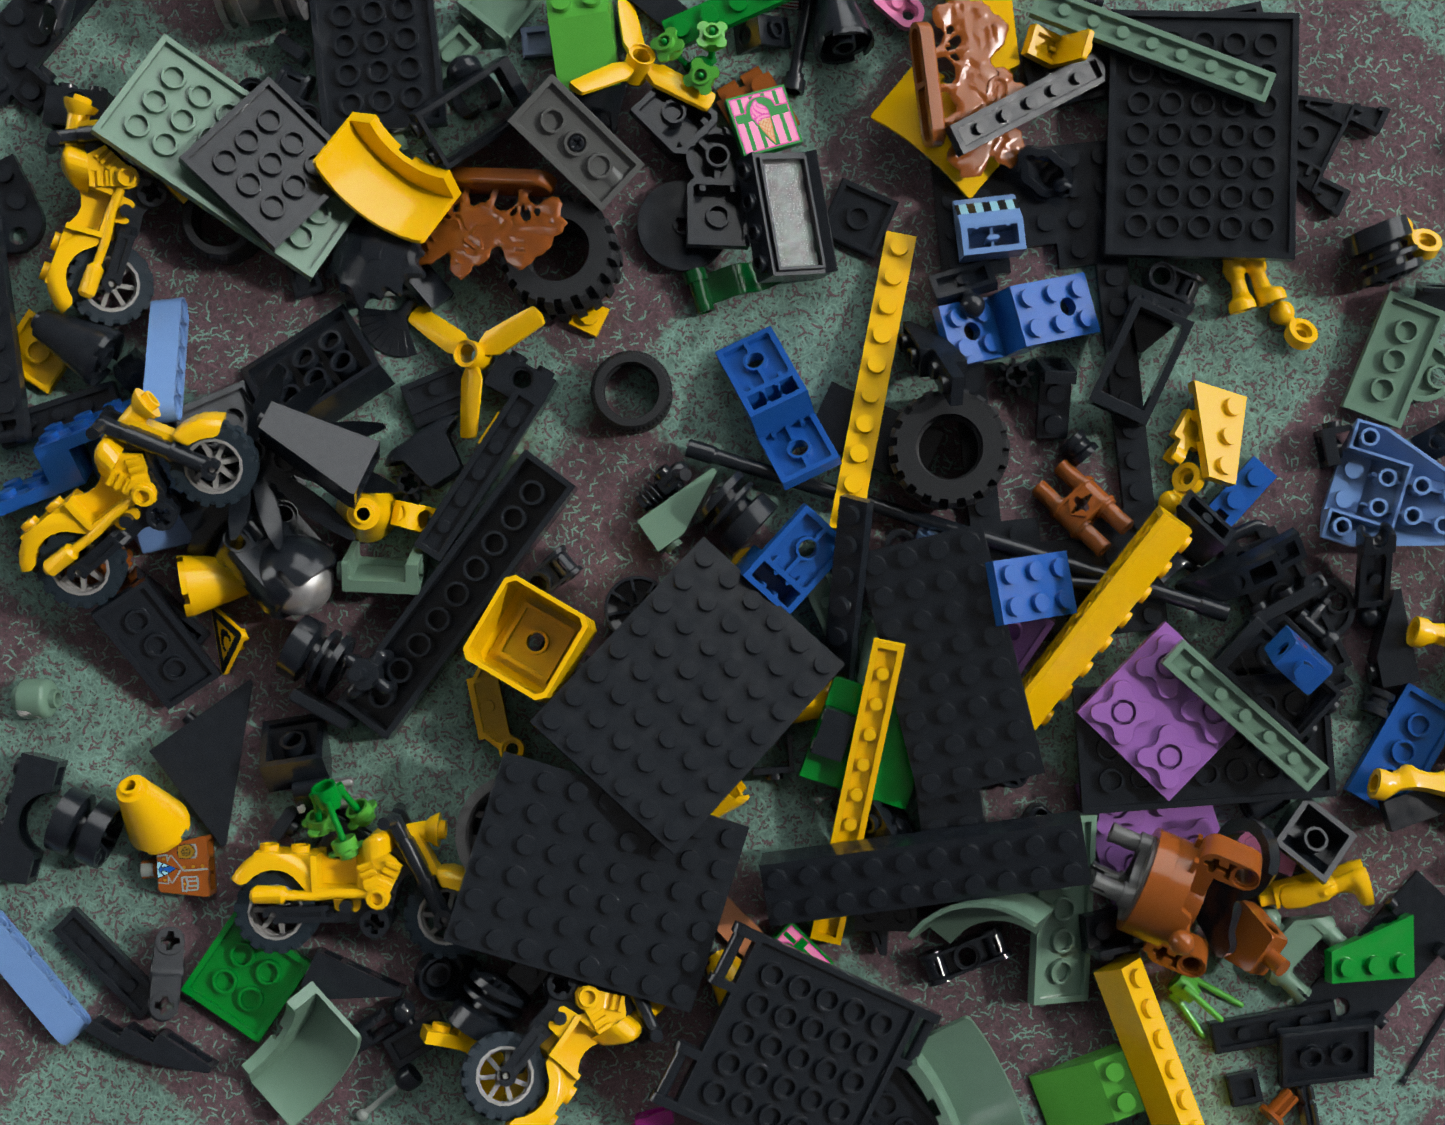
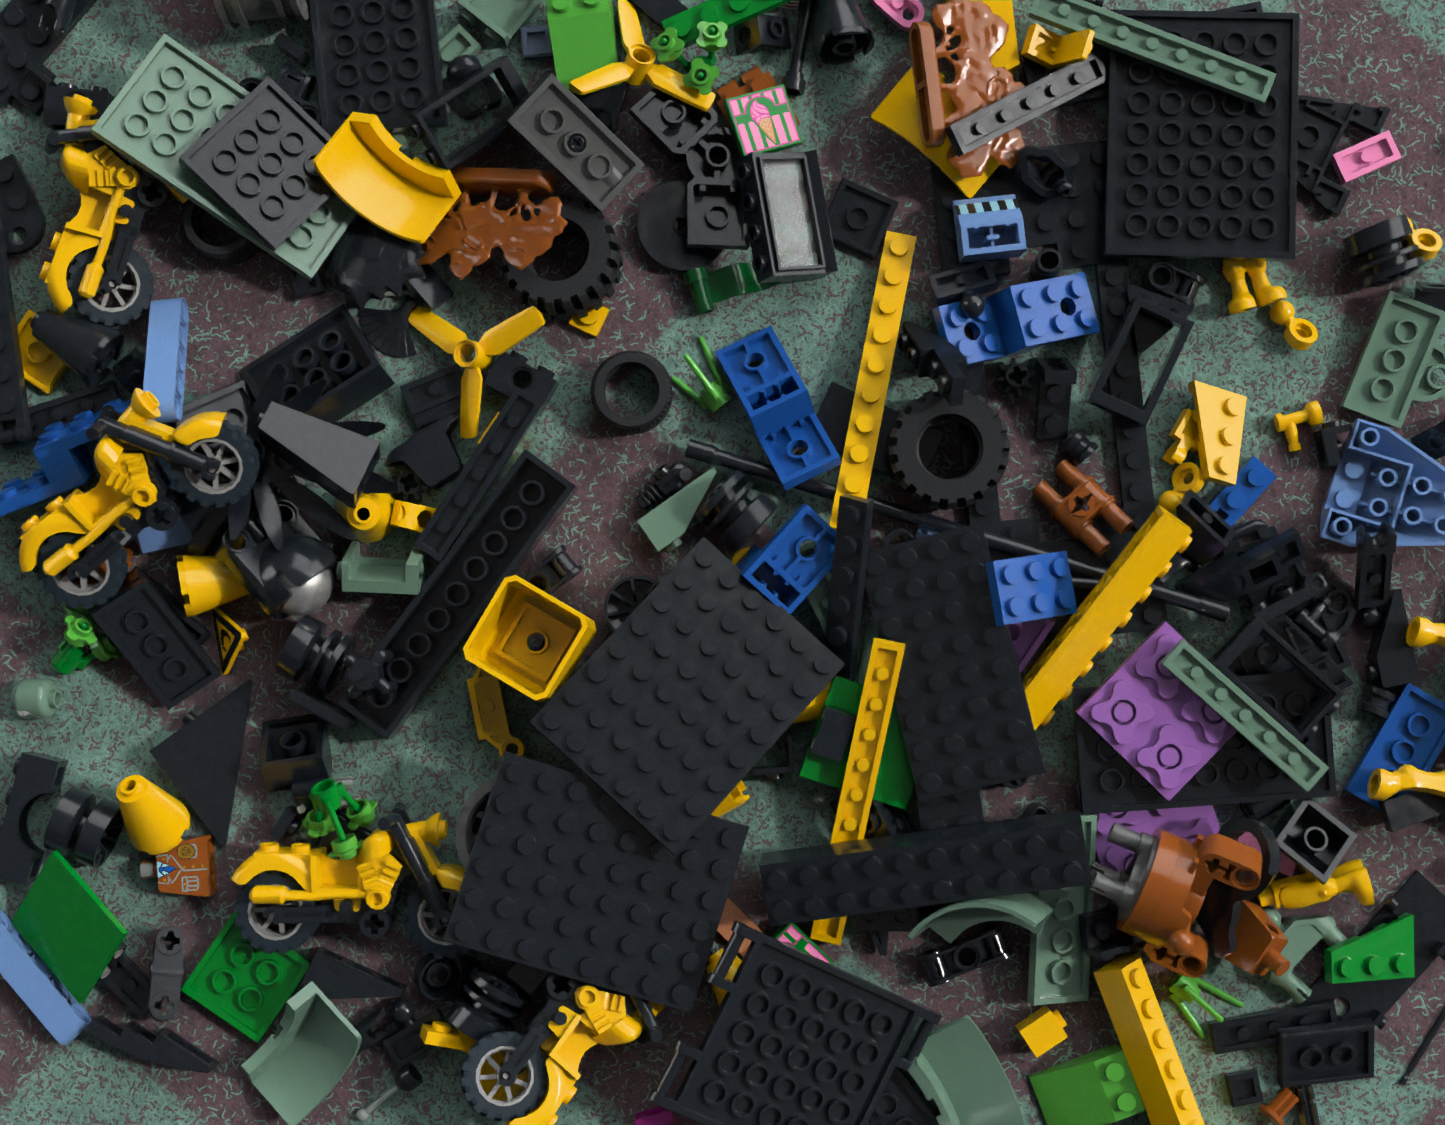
blue torso [1264,625,1333,696] -> none
none -> green piece [11,850,128,1004]
none -> bright green plant [51,605,121,675]
none -> bright green plant [670,336,732,413]
none -> yellow brick [1015,1005,1068,1058]
none -> black piece [1030,248,1062,282]
none -> yellow piece [1273,400,1323,452]
none -> bright pink plate [1330,130,1402,185]

